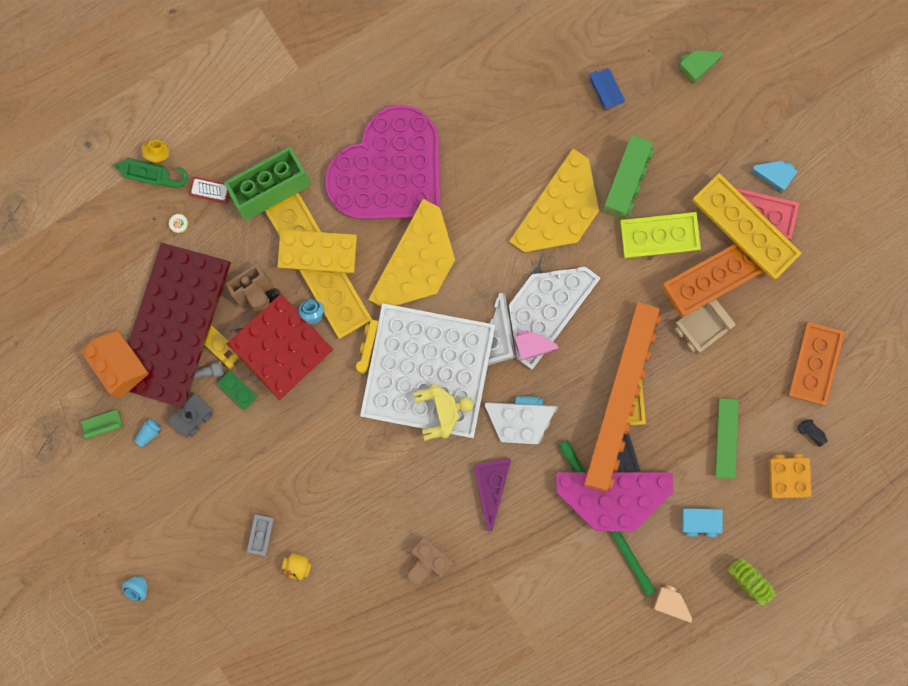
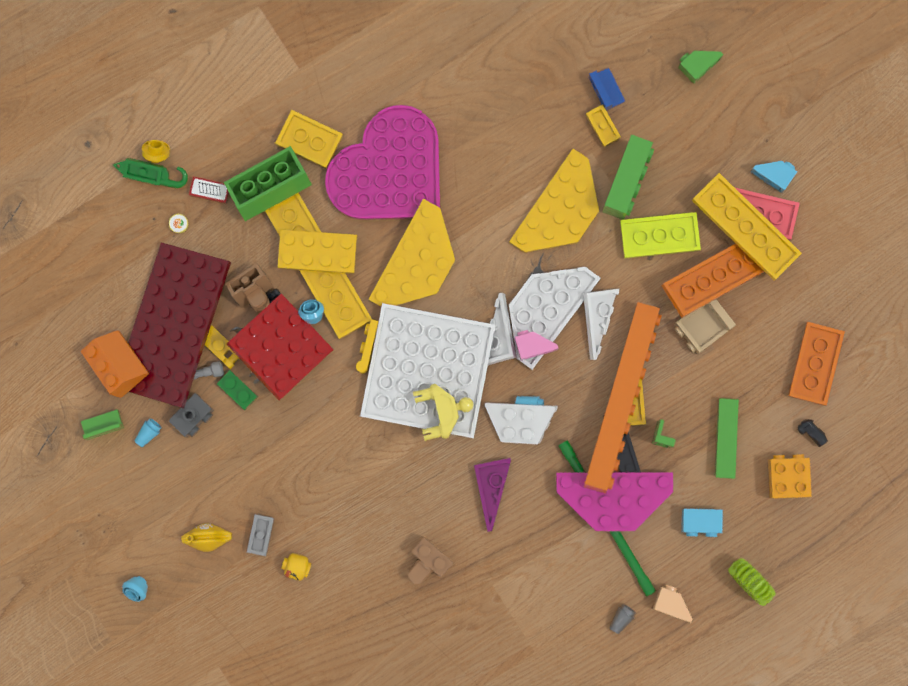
none -> yellow hat [181,523,232,552]
none -> yellow plate [275,110,343,169]
none -> white wing [583,288,619,360]
none -> yellow plate [586,104,621,147]
none -> flat silver cone [609,604,636,634]
none -> bright green panel [651,419,676,449]

